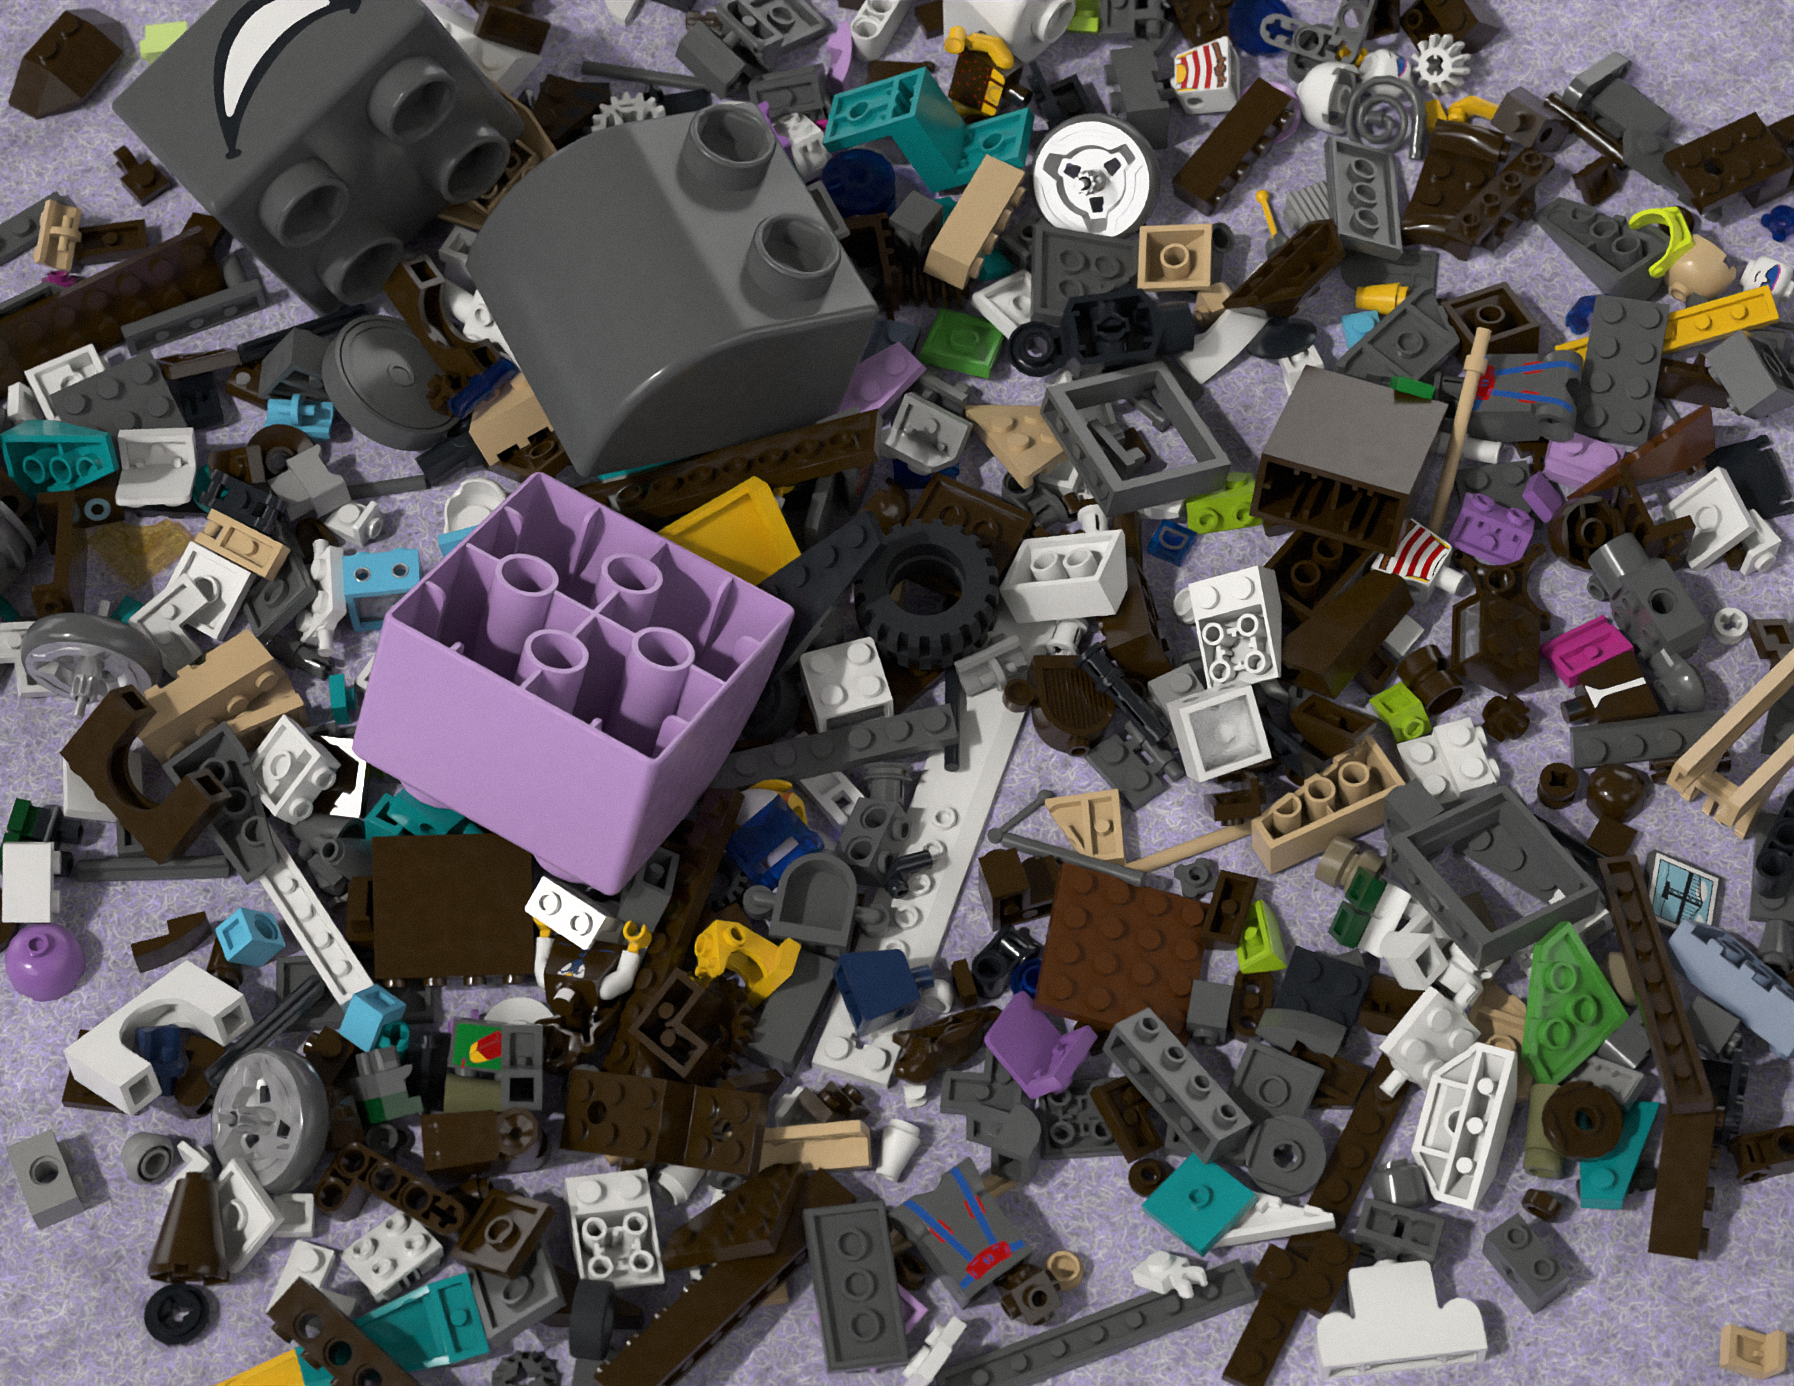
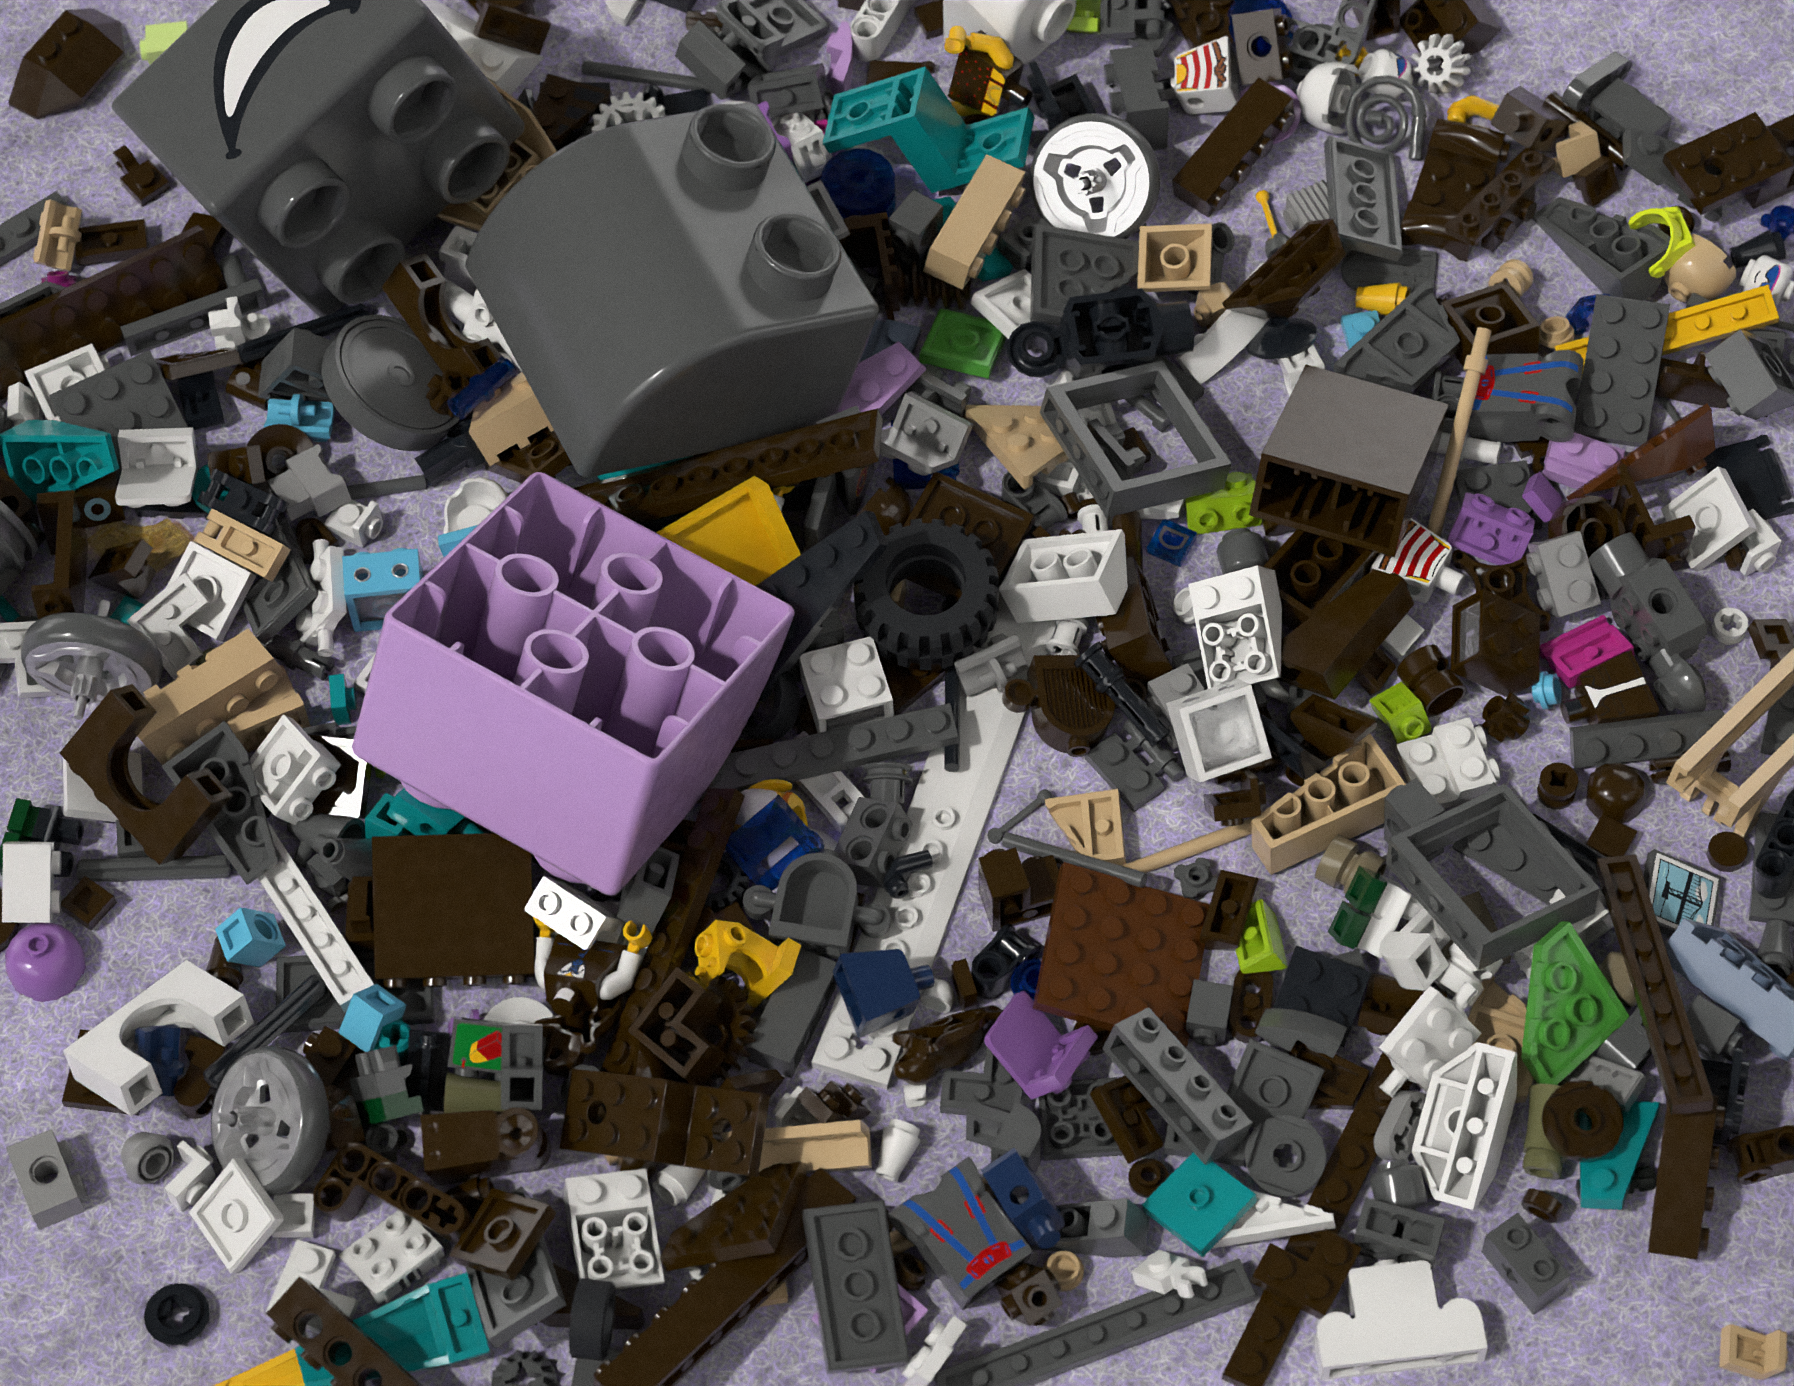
dark brown slope [131,911,212,973] -> none
dark brown cone [147,1172,230,1287] -> none
green tile [1389,375,1435,399] -> none
yellow piece [1424,99,1448,134] -> none
none -> dark brown plate [61,876,117,931]
none -> dark brown slope [88,539,156,599]
none -> white hips [208,296,271,363]
none -> dark blue torso [981,1147,1066,1249]
none -> dark grey slope [1017,1198,1149,1258]
none -> dark grey head [1216,528,1269,575]
none -> brick [1232,8,1293,85]
none -> light grey beam [1374,1090,1426,1160]
none -> tan wheel [1488,259,1533,298]
none -> light grey bracket [1526,531,1601,617]
none -> medium azure plate [1532,671,1562,710]
none -> tan plate [1539,316,1575,349]
none -> tan panel [1552,121,1601,178]
none -> dark brown tile [1707,832,1748,872]
none -> black cone [1729,230,1786,269]

